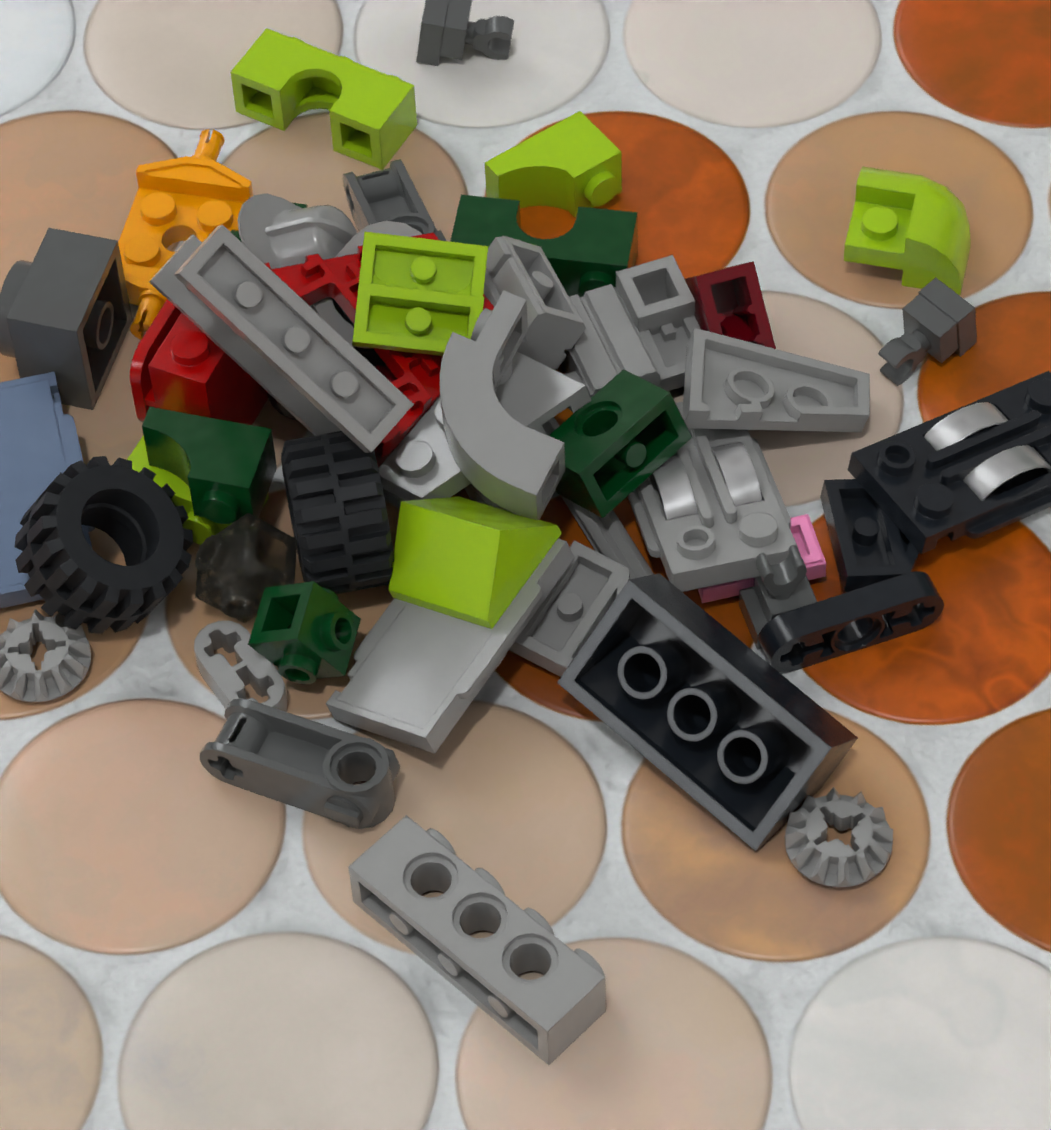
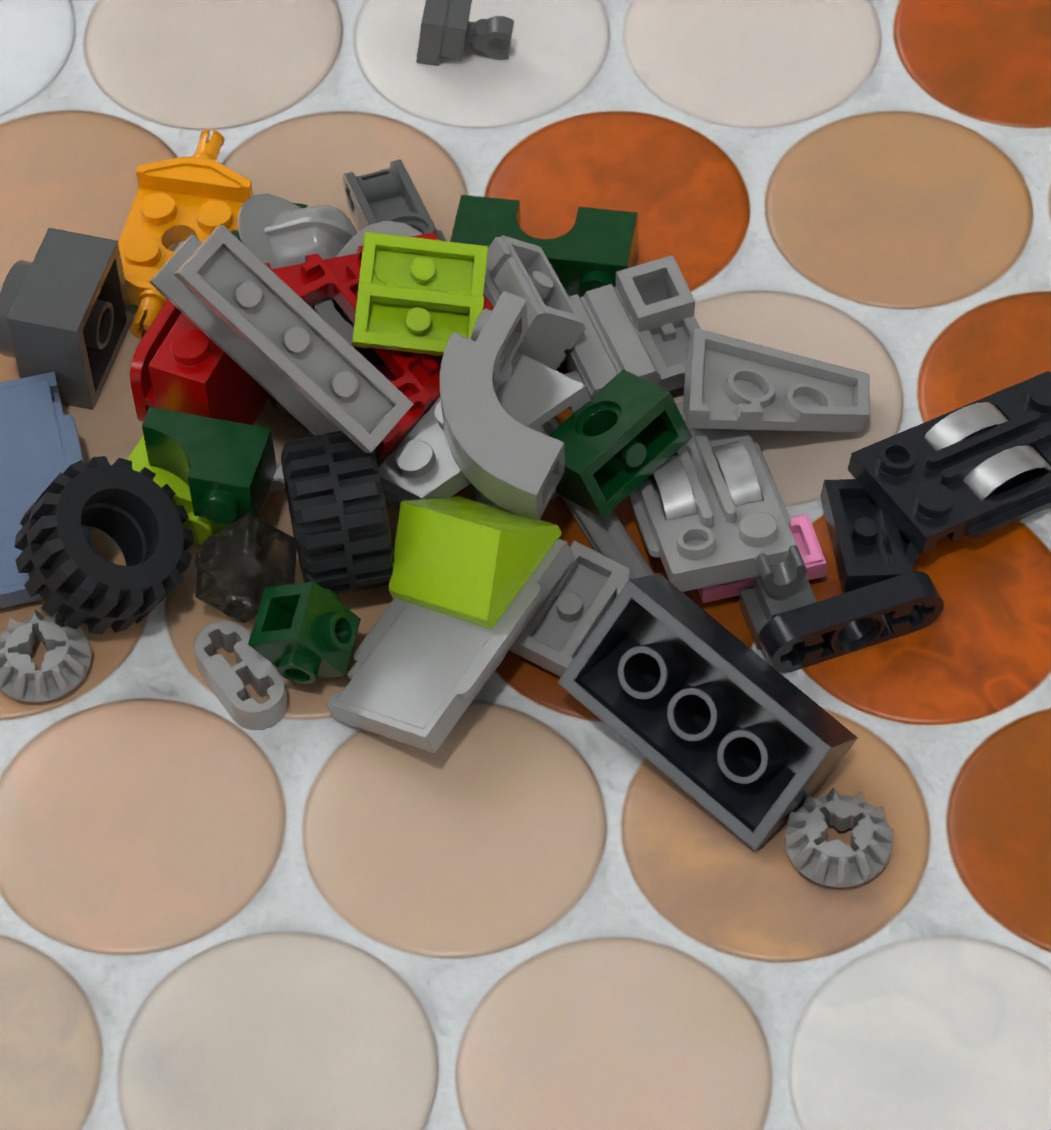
dark grey piece [199,698,400,829] -> none
lime arch [230,28,417,170] -> none
light grey brick [348,815,606,1065] -> none
lime arch [484,111,622,217] -> none
dark red arch [685,261,776,349] -> none
lime brick [844,166,971,295] -> none
dark grey piece [878,277,977,386] -> none

